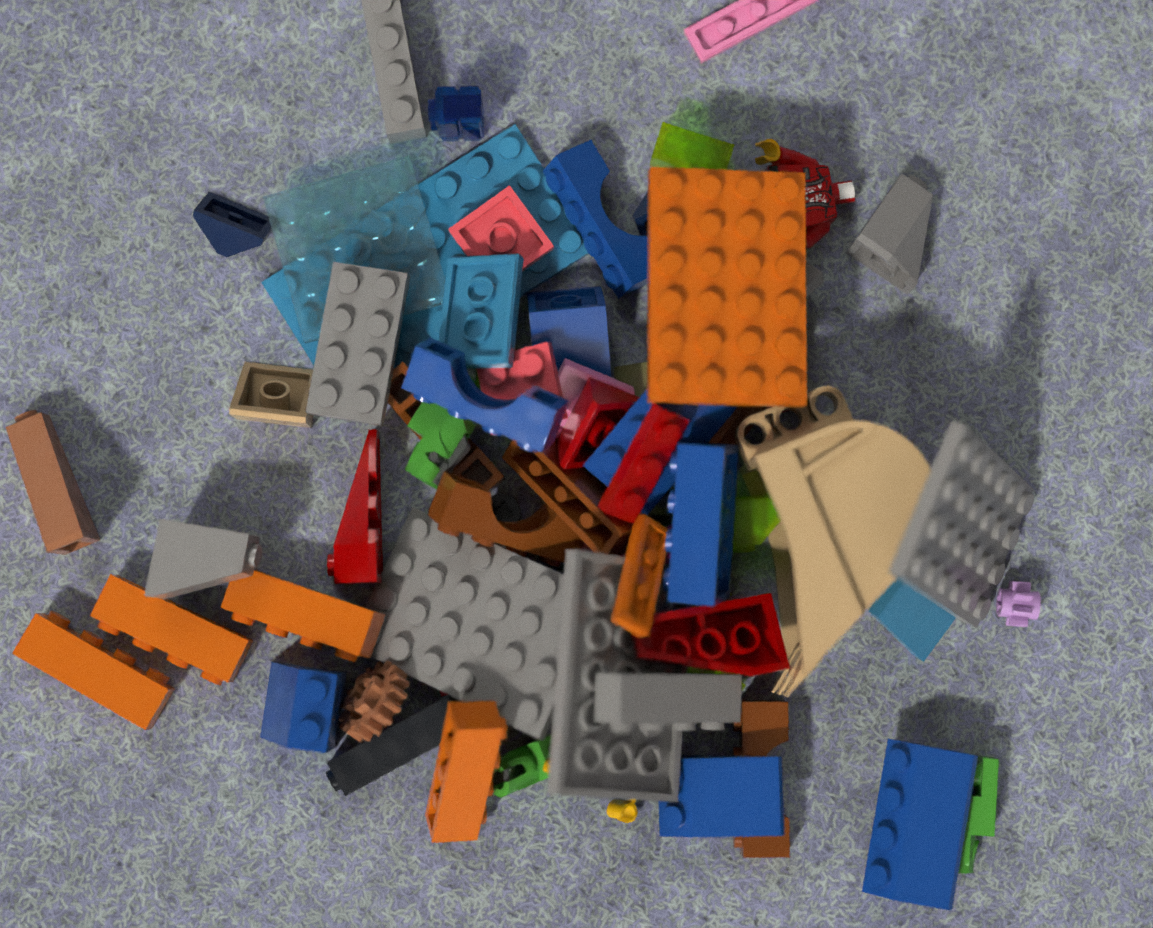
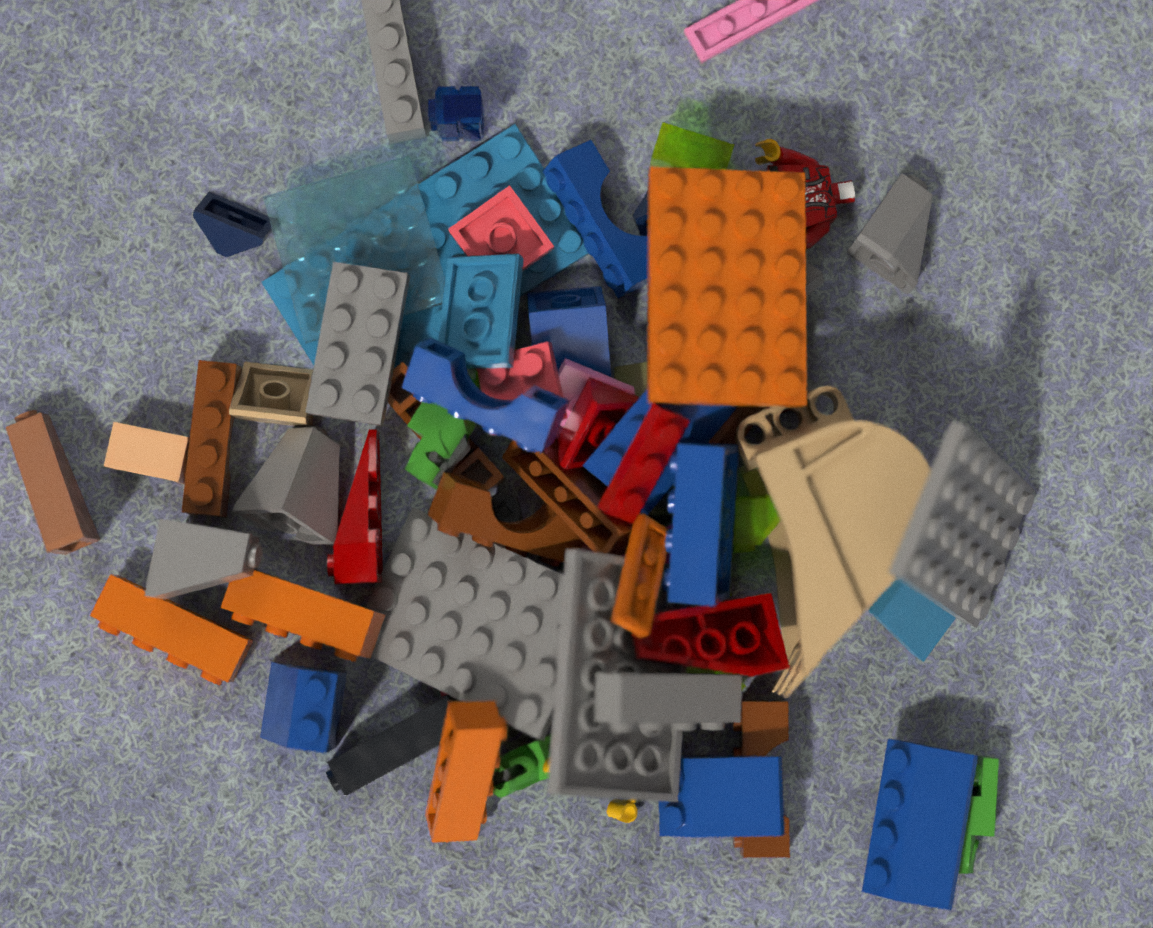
orange brick [12,610,175,730] -> none
nougat gear [338,660,410,742] -> none
lavender gear [996,581,1041,627] -> none
none -> light nougat panel [104,422,190,484]
none -> dark orange arch [181,360,242,518]
none -> light grey slope [232,425,340,545]

